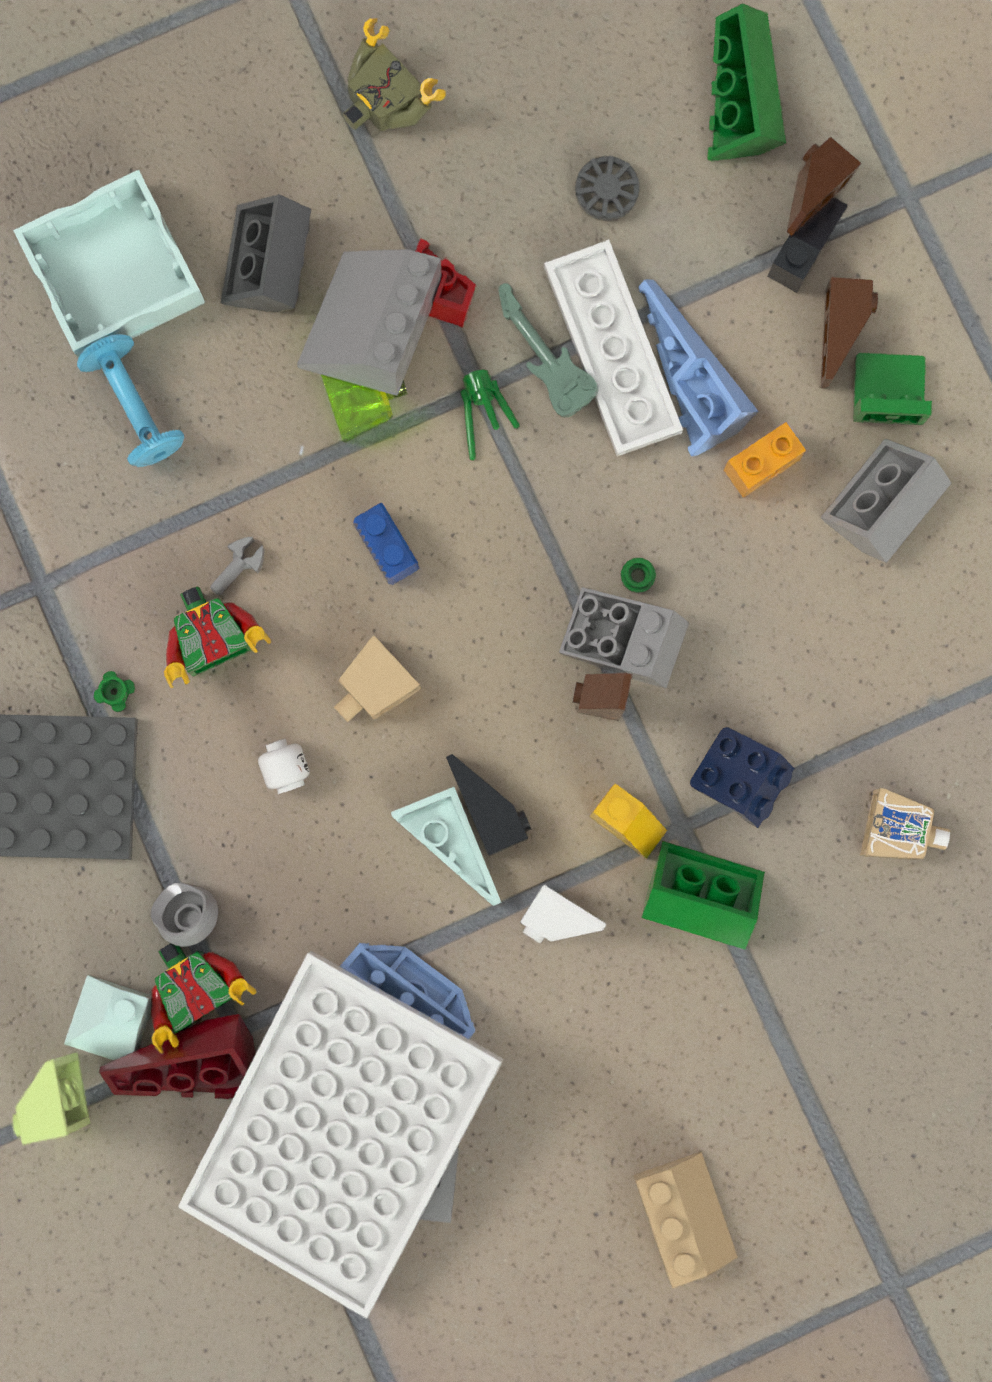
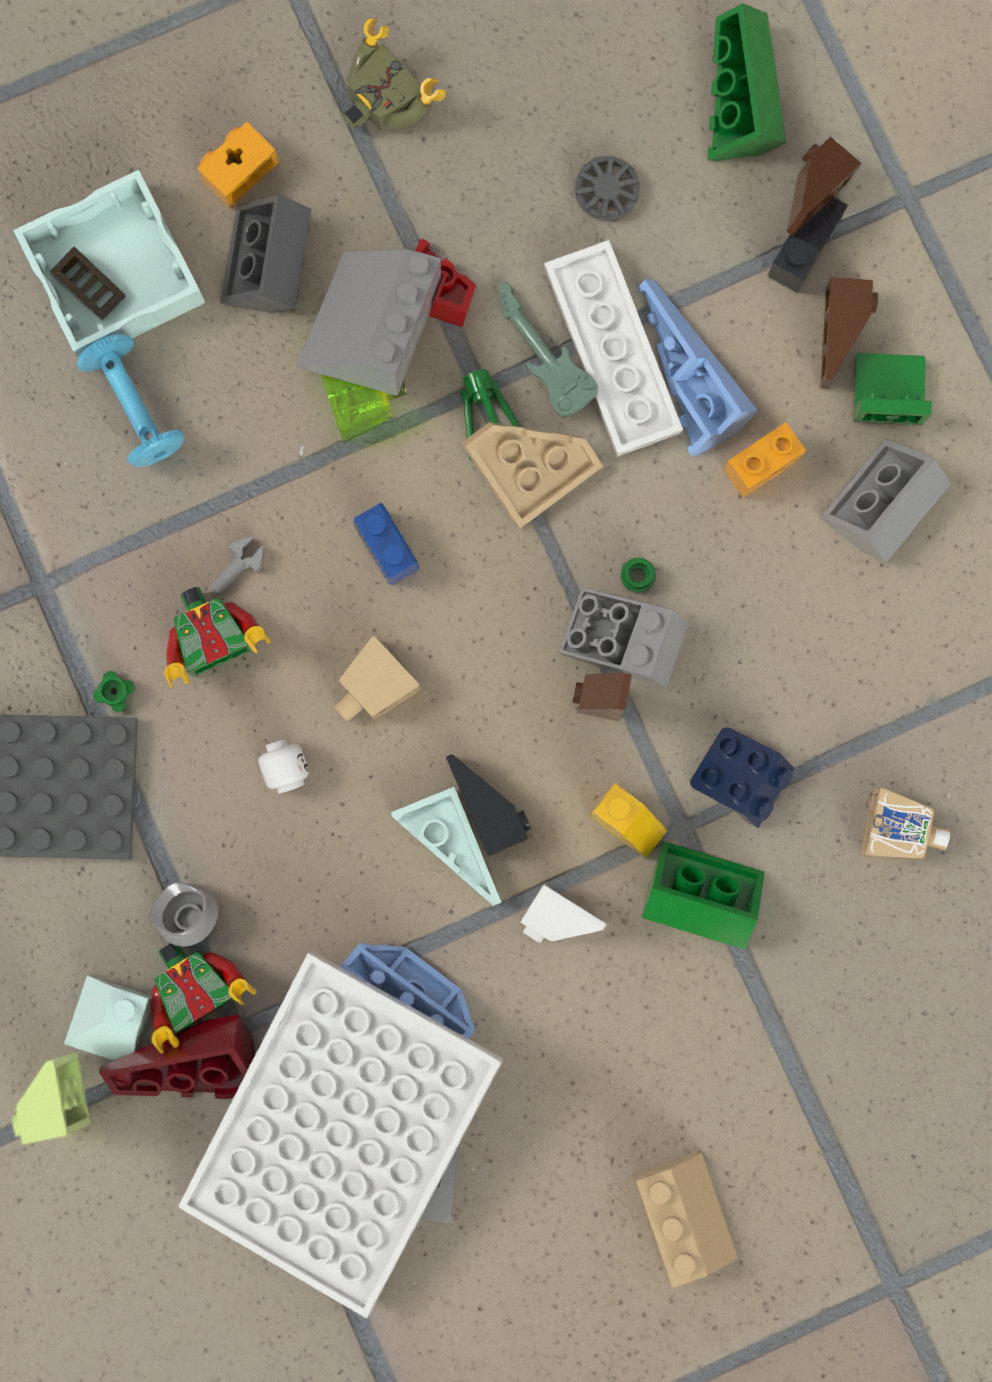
none -> dark brown slope [50,246,126,321]
none -> light orange brick [197,122,279,209]
none -> tan plate [461,422,603,528]

